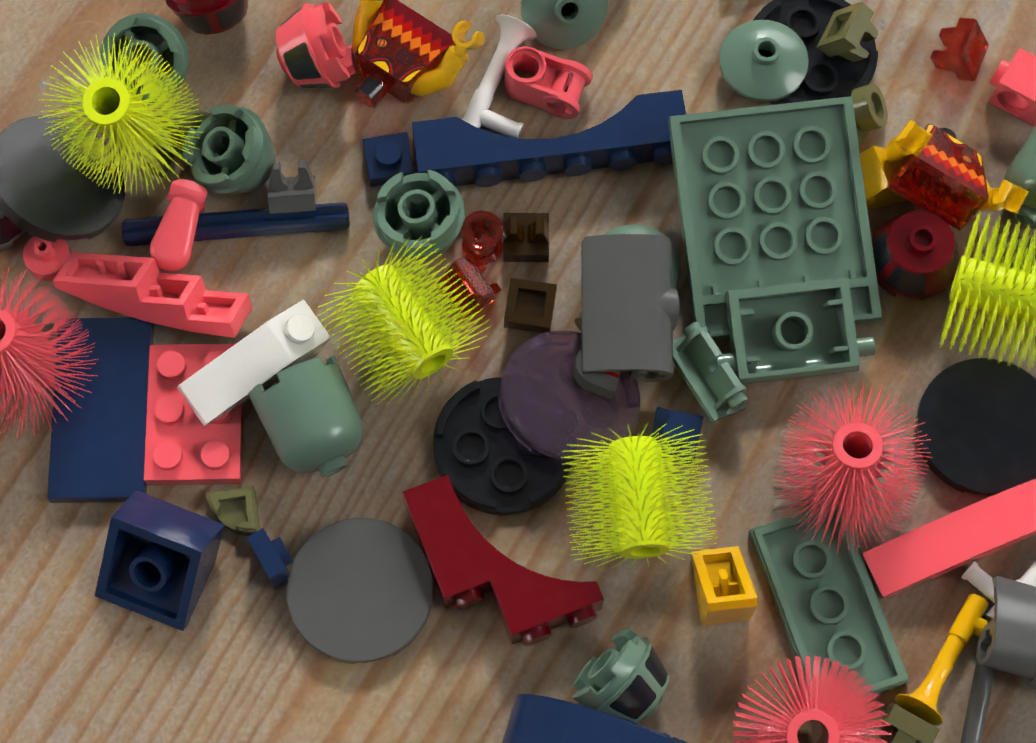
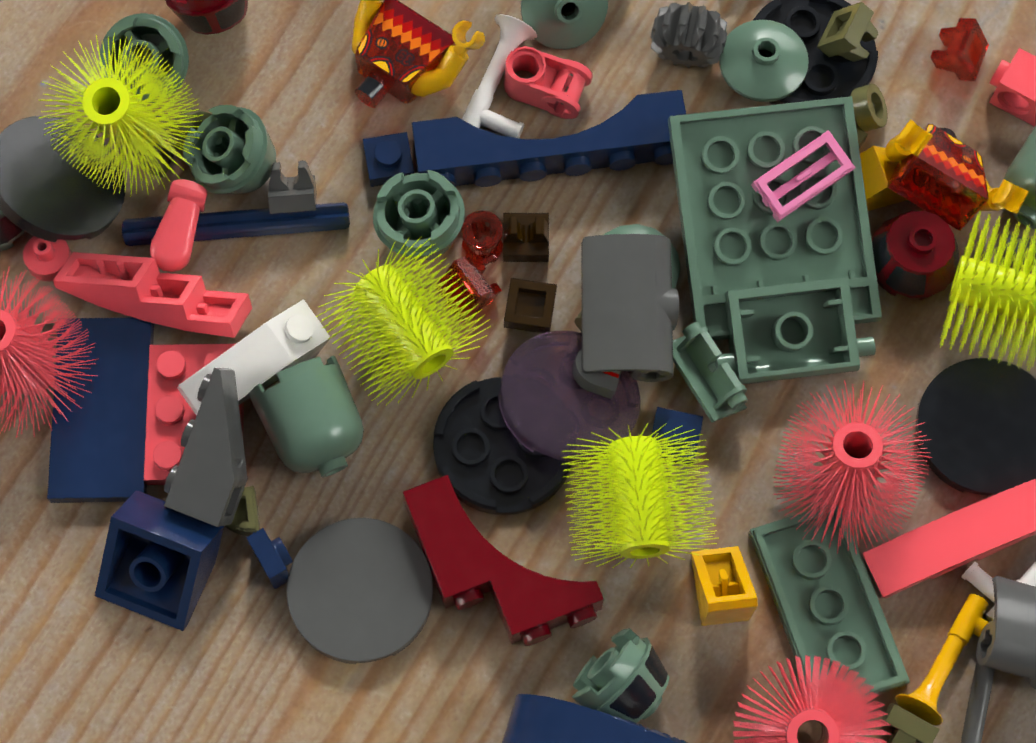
coral cone [276,2,356,88] -> none
none -> dark grey slope [164,368,248,527]
none -> dark grey gear [651,2,727,68]
none -> bright pink tile [751,130,856,223]

